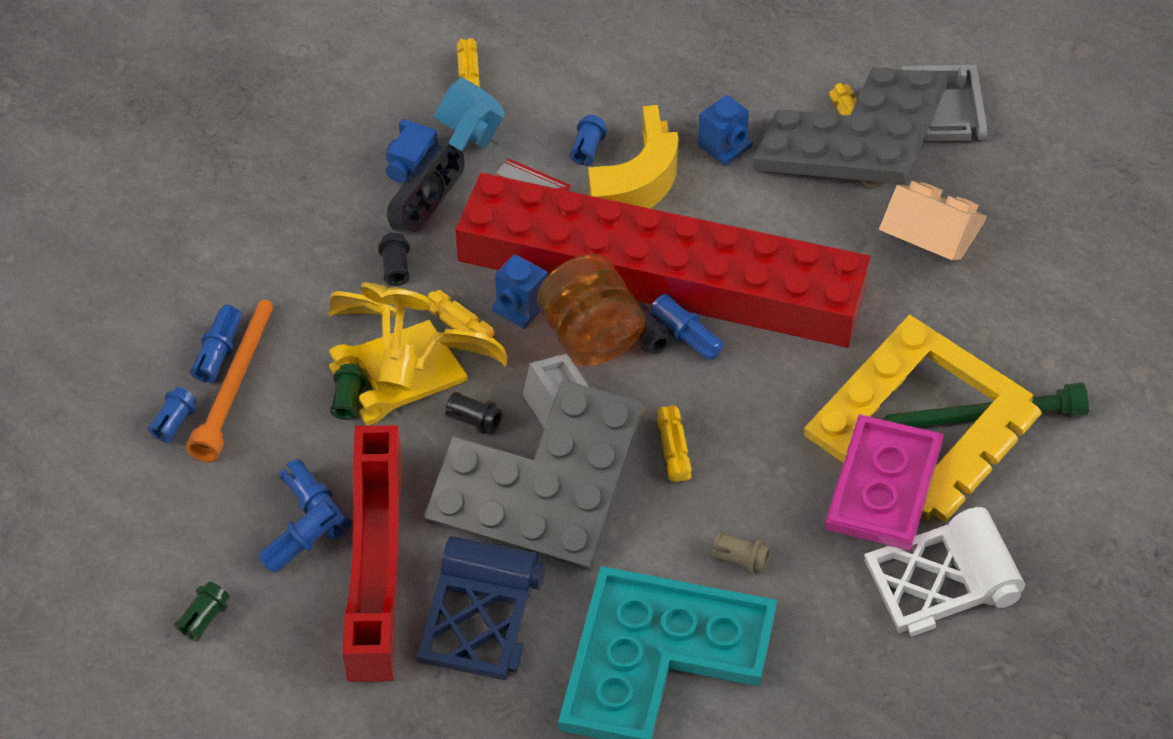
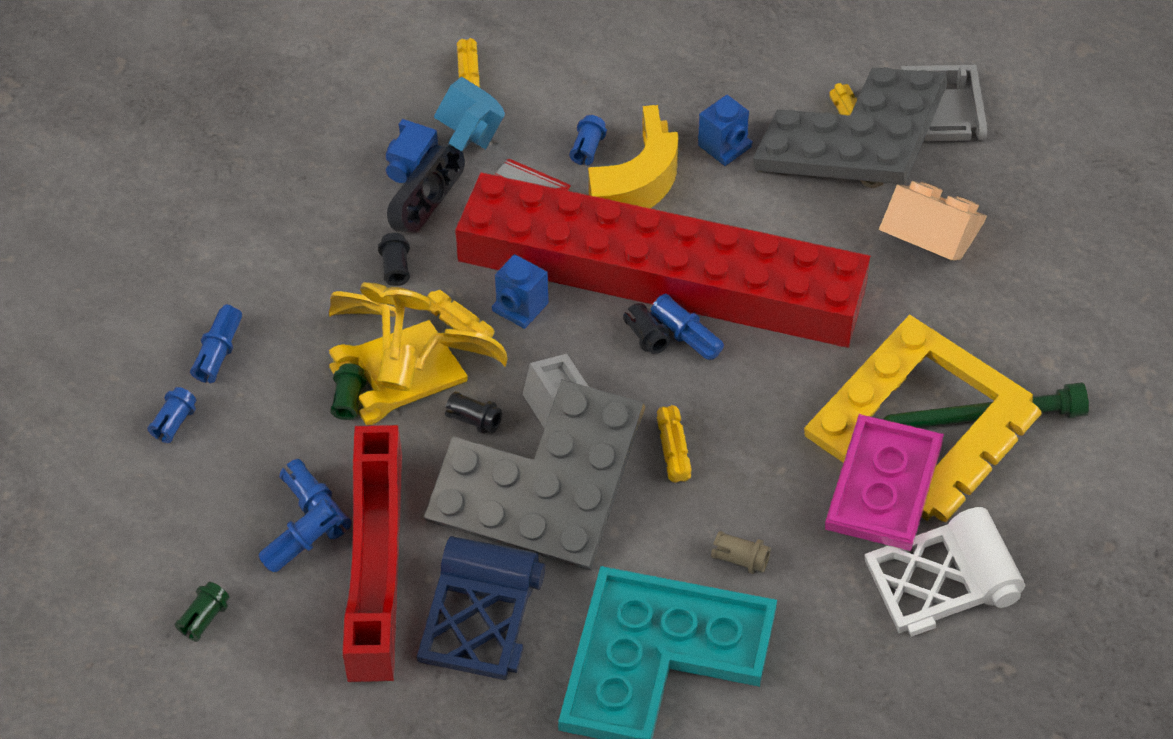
orange piece [186,299,273,463] -> none
clear orange wheel [537,254,645,366] -> none

